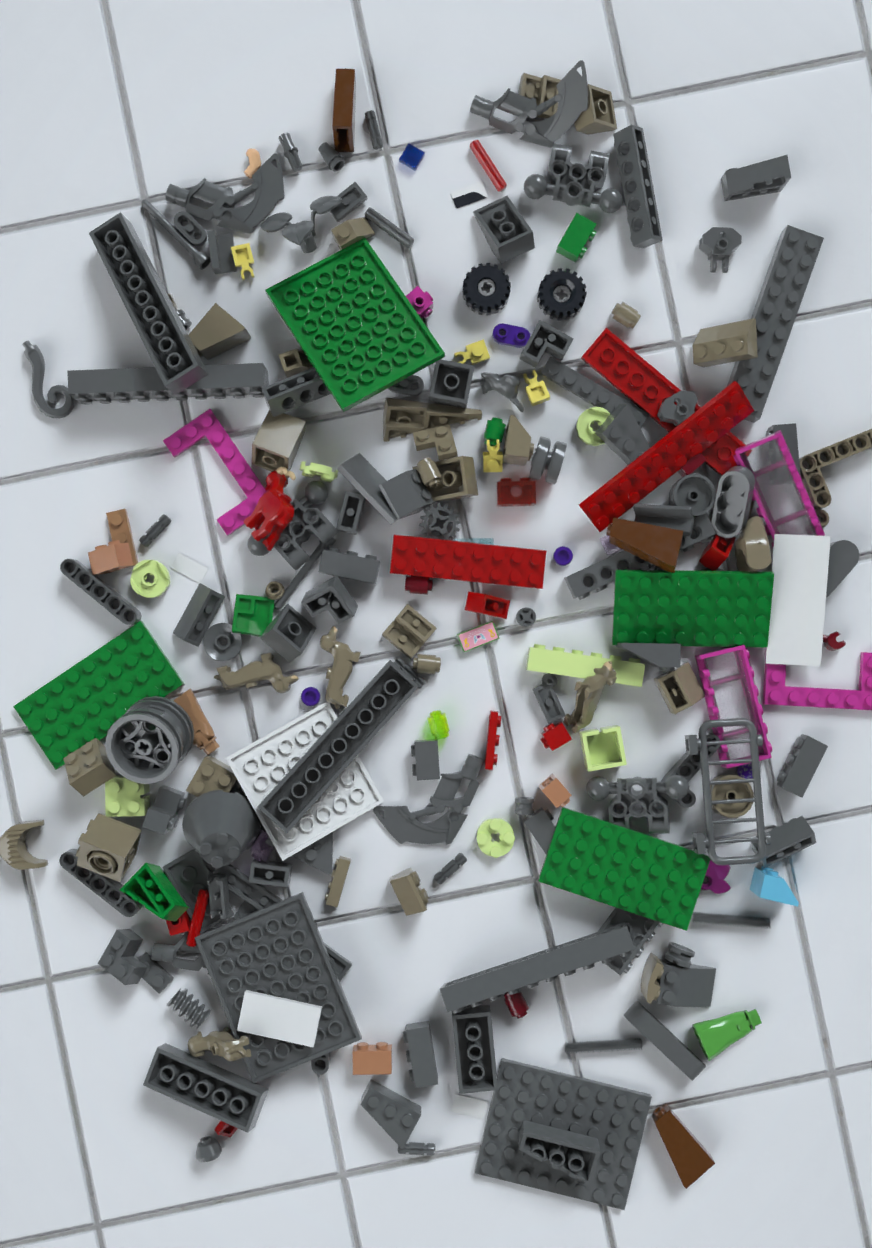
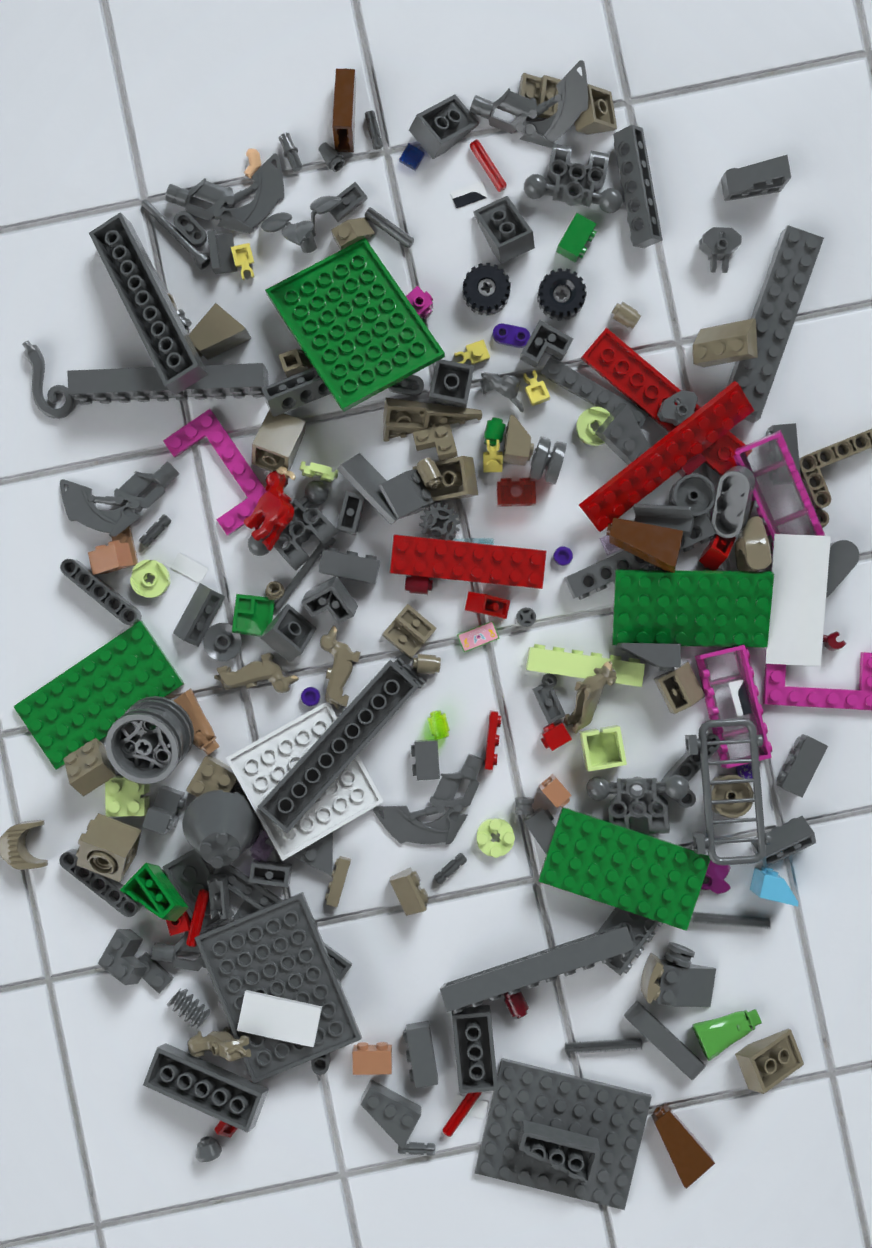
none -> dark grey piece [60,461,179,537]
none -> dark grey slope [409,94,479,159]
none -> red axle [443,1092,482,1137]
none -> sticker [729,680,752,716]
none -> dark tan slope [735,1029,804,1094]

